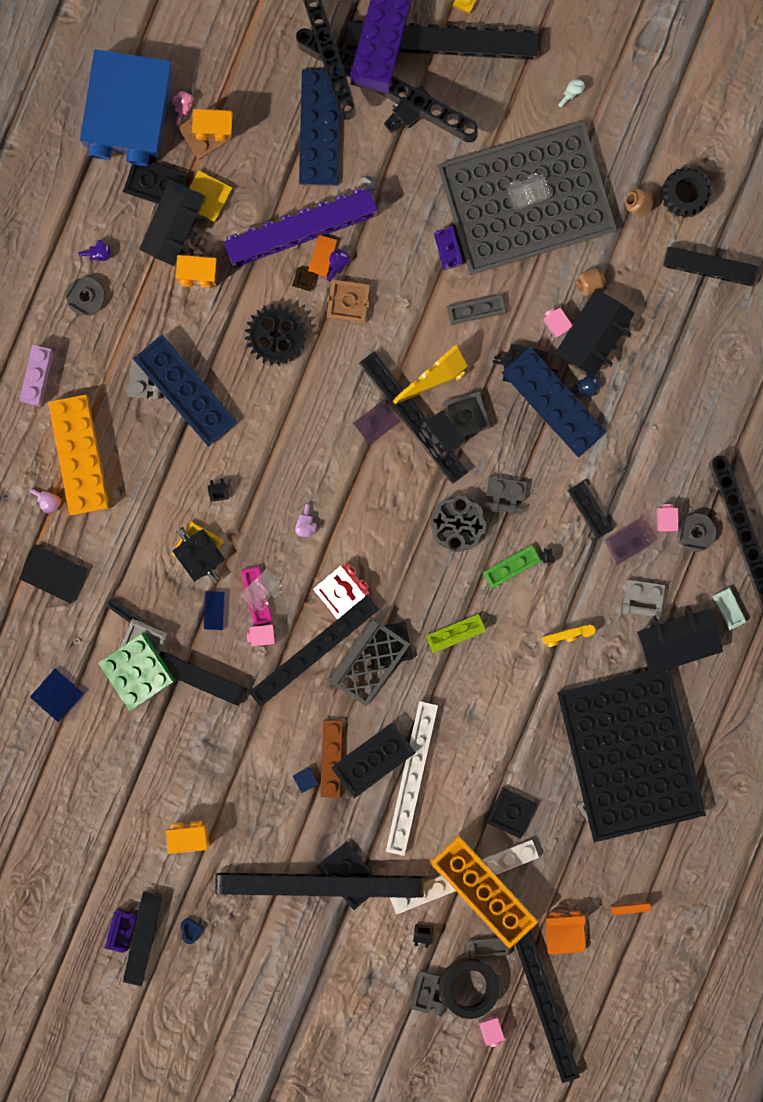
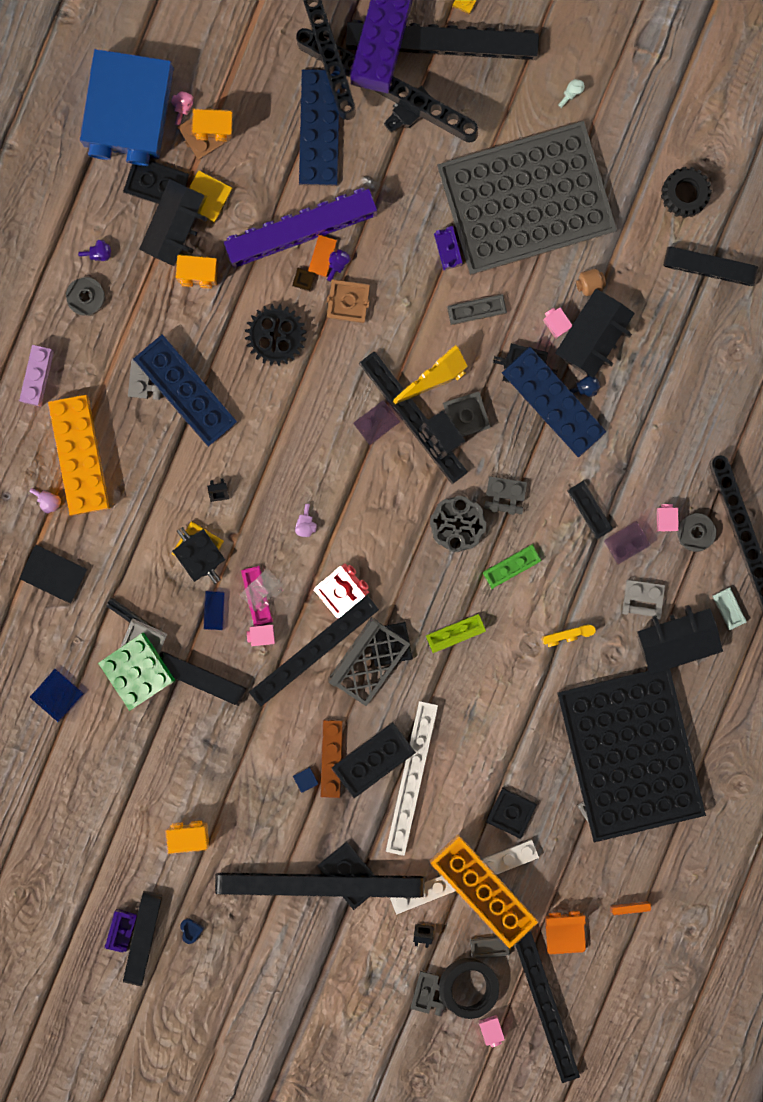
clear brick [506,173,551,212] -> none
black plate [541,548,555,566] -> none
medium nougat head [625,188,654,216] -> none

